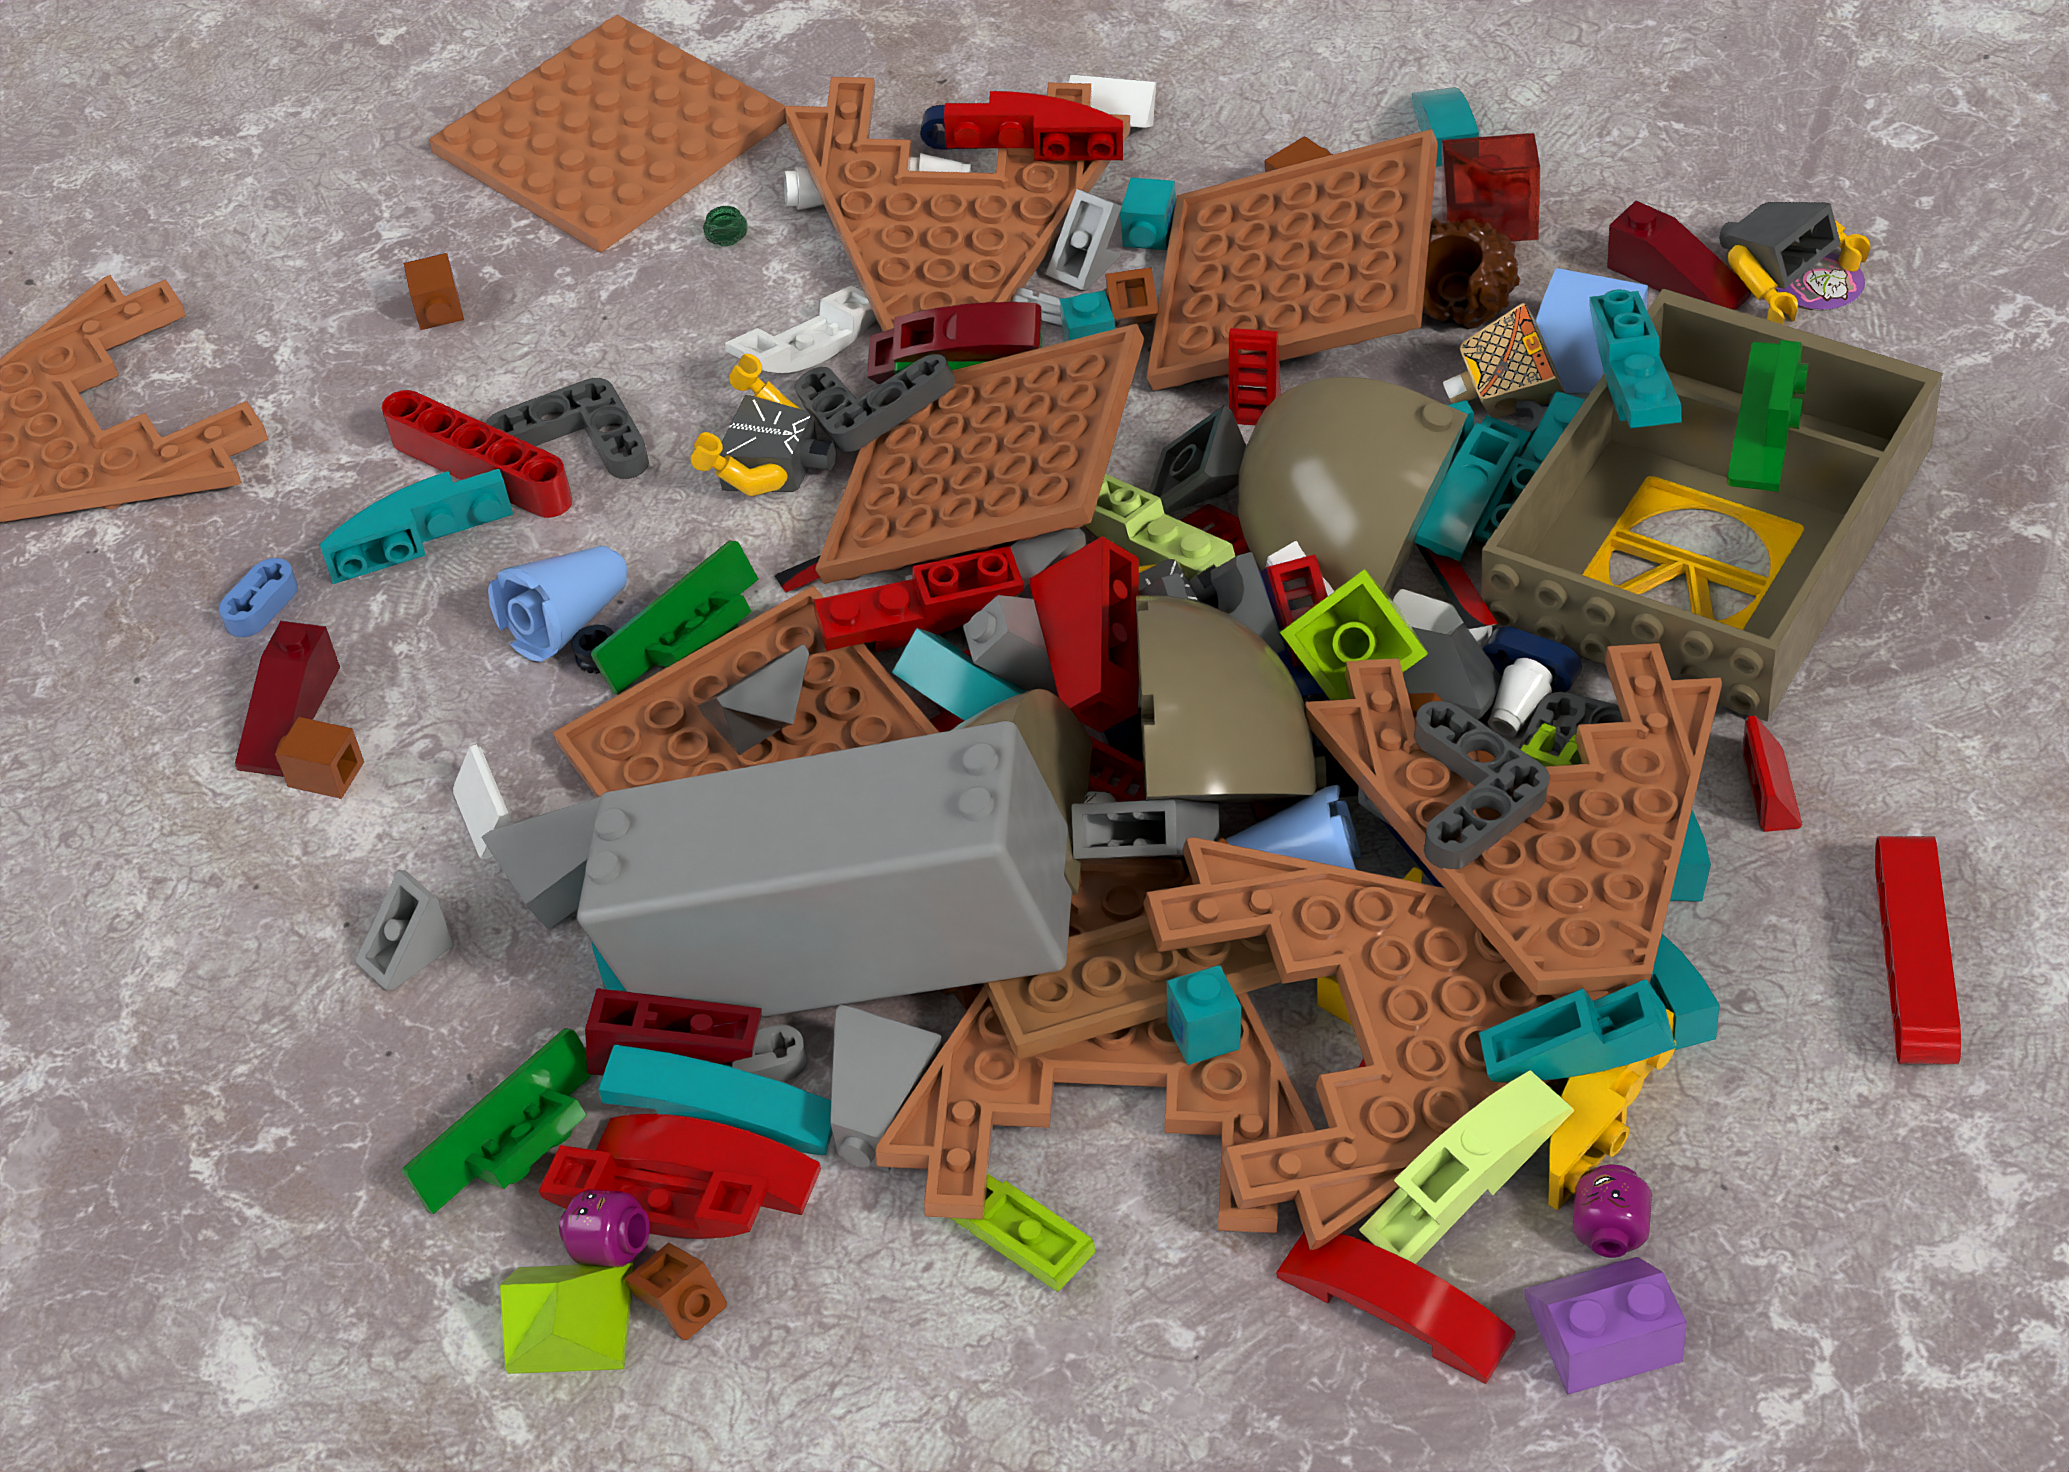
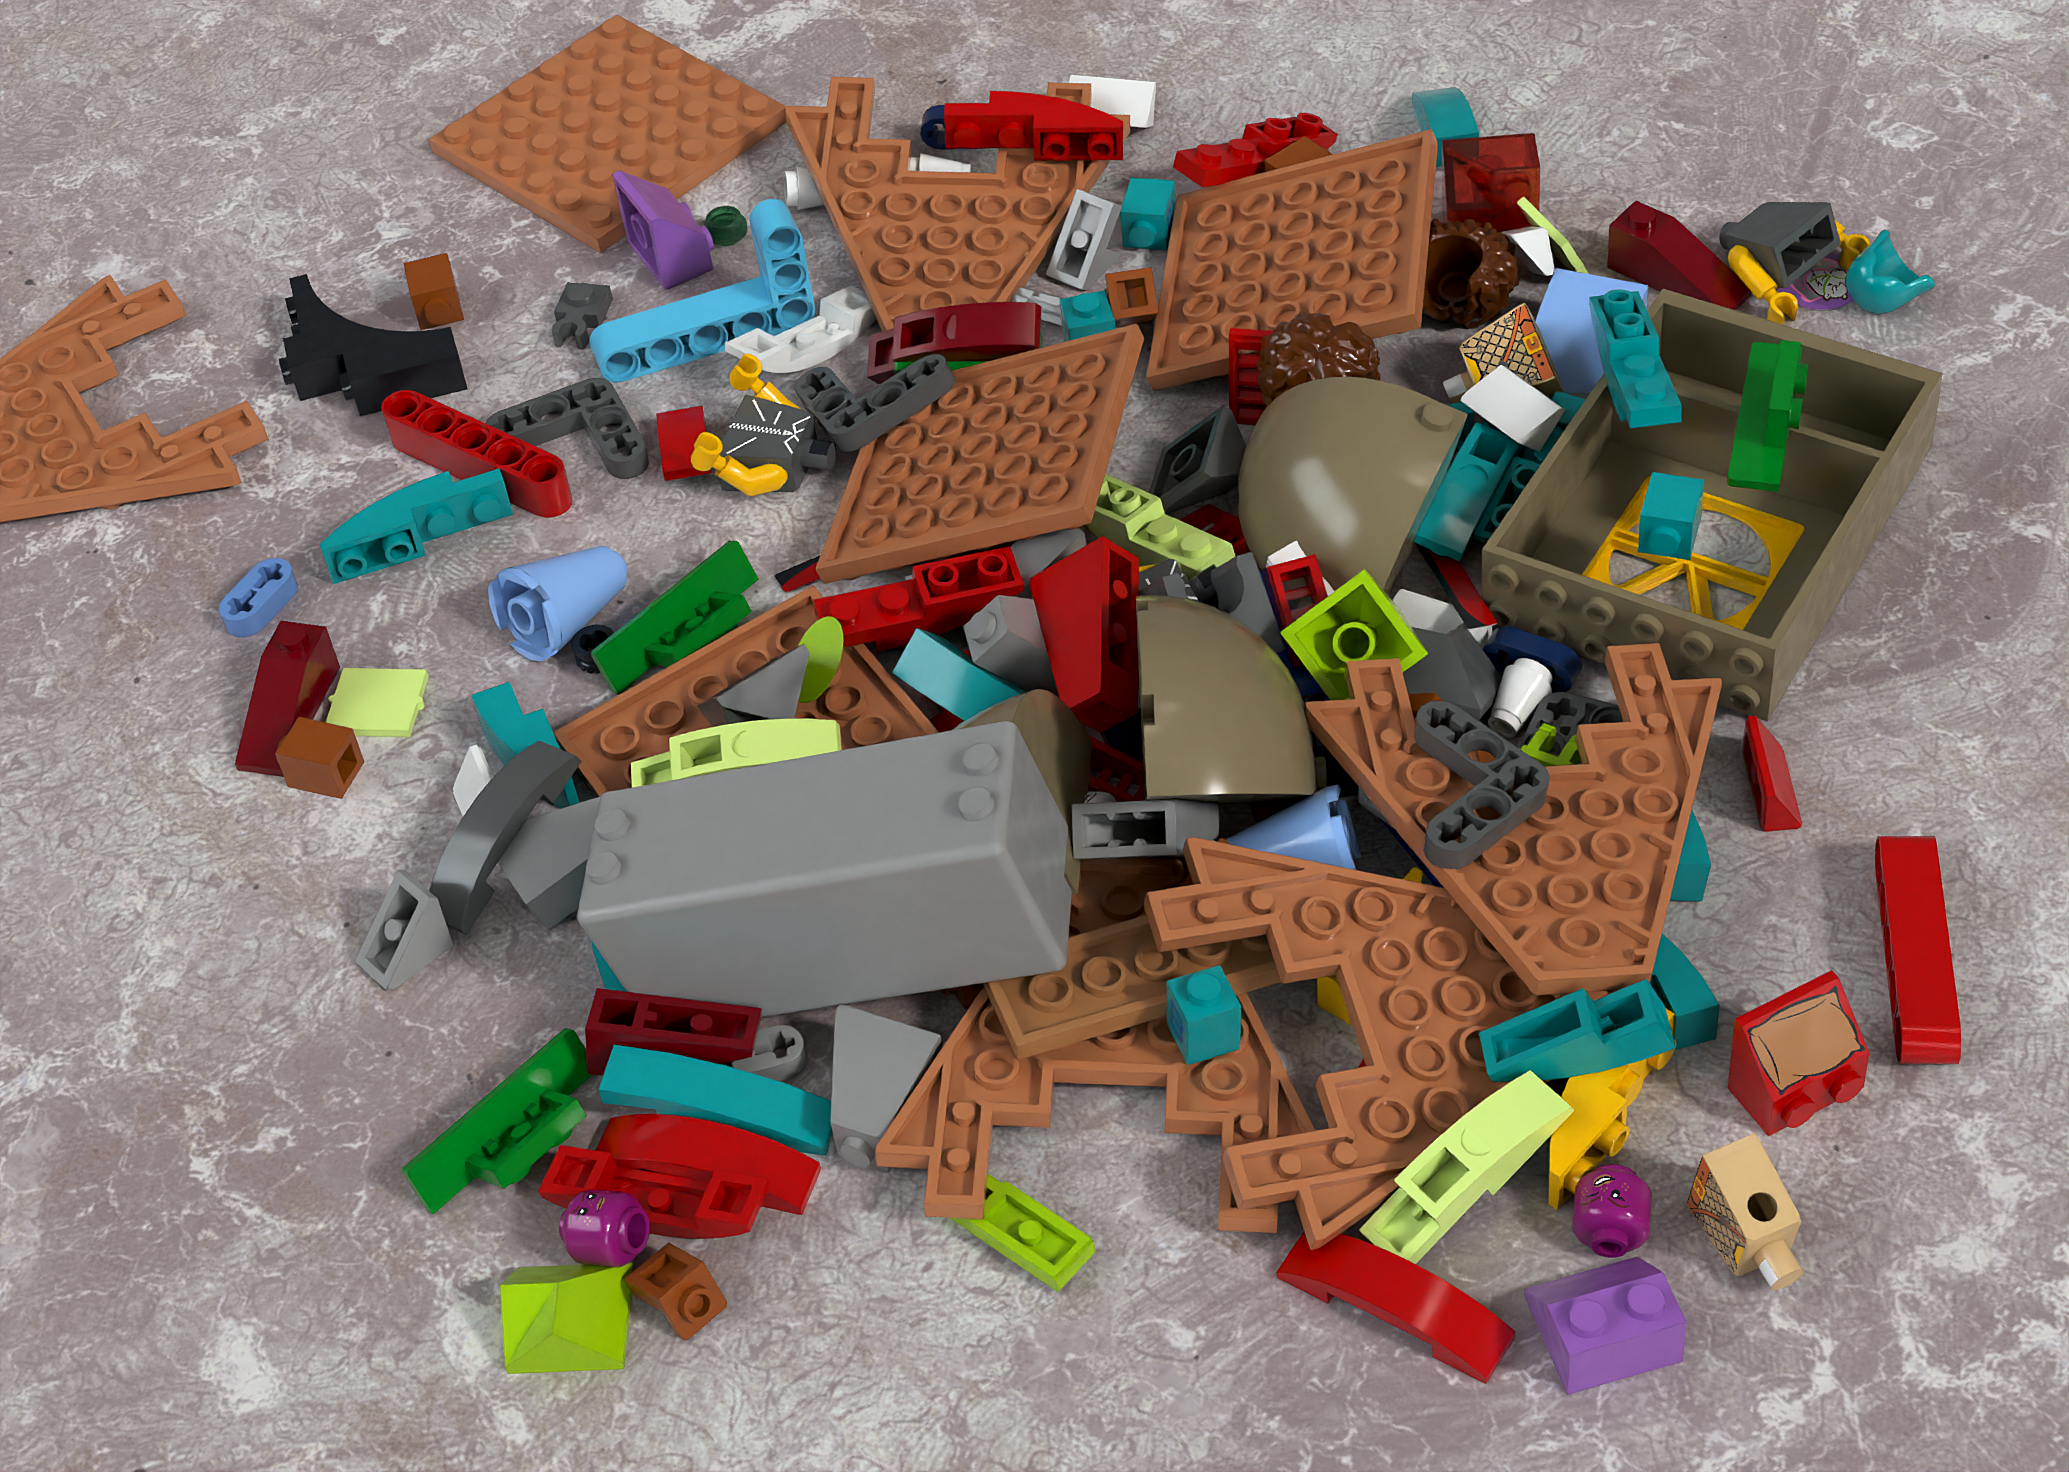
none -> black arch [279,274,468,416]
none -> yellowish green piece [326,668,429,737]
none -> dark grey slope [429,741,581,935]
none -> teal slope [471,681,579,809]
none -> dark grey plate [552,282,613,349]
none -> medium azure beam [589,199,815,383]
none -> medium lavender slope [612,171,714,290]
none -> yellowish green slope [631,718,842,788]
none -> red slope [656,406,712,481]
none -> lime sticker [798,616,844,703]
none -> red slope [1173,113,1338,187]
none -> reddish brown hair [1256,311,1380,407]
none -> white slope [1460,365,1565,452]
none -> white slope [1501,226,1555,276]
none -> yellowish green piece [1517,197,1589,274]
none -> teal brick [1638,472,1704,560]
none -> tan torso [1686,1133,1804,1290]
none -> slope [1727,970,1869,1137]
none -> teal hair [1845,229,1935,314]

